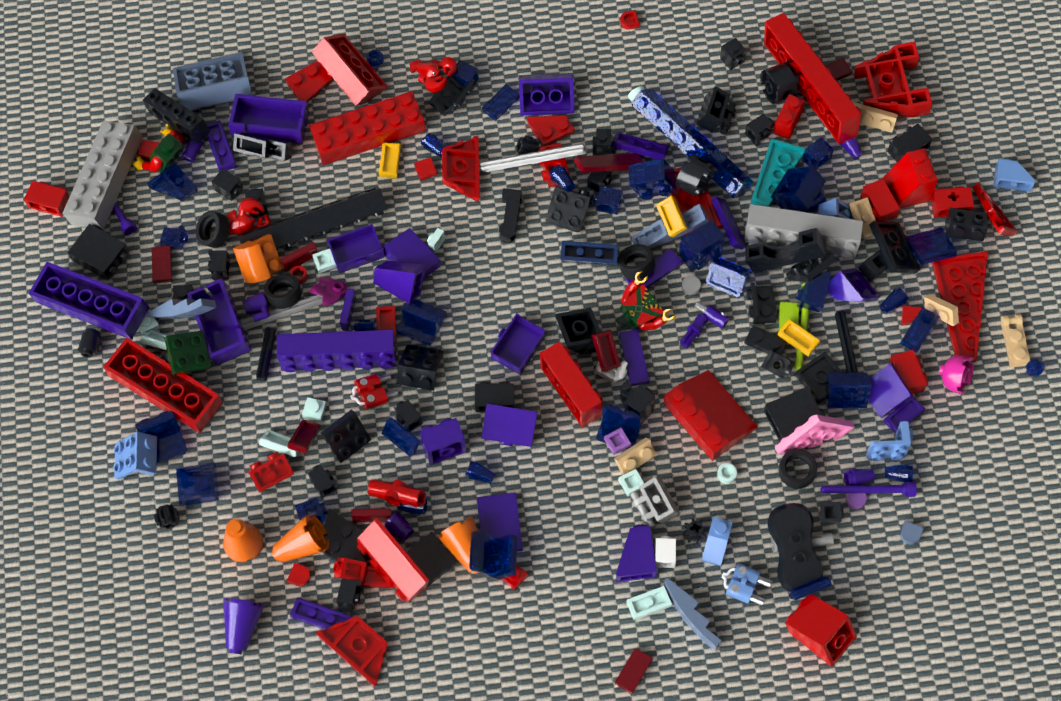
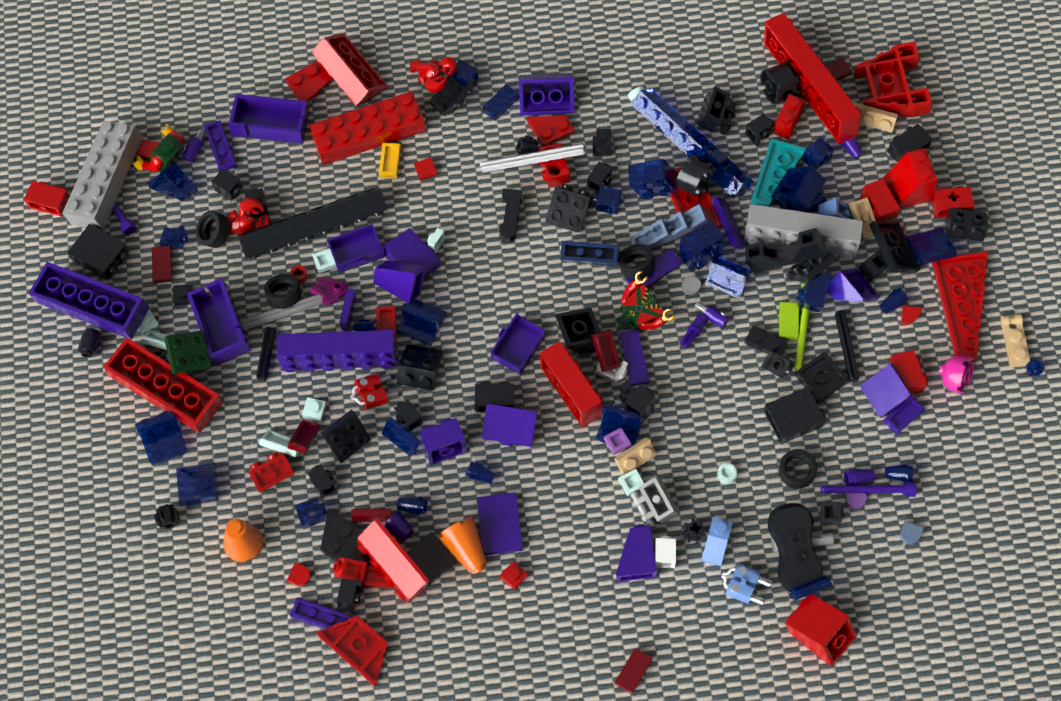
medium blue bracket [113,432,157,479] -> none
black brick [143,88,210,144] -> none
sand blue slope [147,298,216,319] -> none
sand blue slope [173,52,253,111] -> none
black brick [208,250,230,280] -> none
dark purple cone [223,598,264,655] -> none
black slope [233,133,293,161] -> none
orange brick [233,234,283,283] -> none
dark purple piece [242,292,270,322] -> none
orange cone [272,514,330,563] -> none
dark red tile [280,242,318,272] -> none
clear blue plate [366,50,384,67] -> none
red piece [367,479,426,507] -> none
clear blue cone [421,133,446,158] -> none
red wing [442,136,480,201] -> none
clear blue bracket [469,531,518,579] -> none
clear blue cone [549,165,575,192] -> none
dark red tile [574,153,646,173] -> none
dark purple tile [611,132,669,161] -> none
red tile [620,10,640,30] -> none
light aqua plate [626,586,672,620] -> none
yellow tile [656,196,687,238] -> none
red slope [663,370,758,461] -> none
sand blue slope [664,578,721,651] -> none
black brick [720,38,747,71] -> none
black bracket [746,282,777,324] -> none
bright pink plate [775,414,855,455] -> none
yellow tile [777,319,820,357] -> none
clear blue bracket [827,372,872,408] -> none
medium blue bracket [866,421,913,461] -> none
clear blue slope [900,307,940,353] -> none
tan plate [924,294,959,326] -> none
red wing [972,182,1018,237] -> none
medium blue slope [993,159,1035,192] -> none

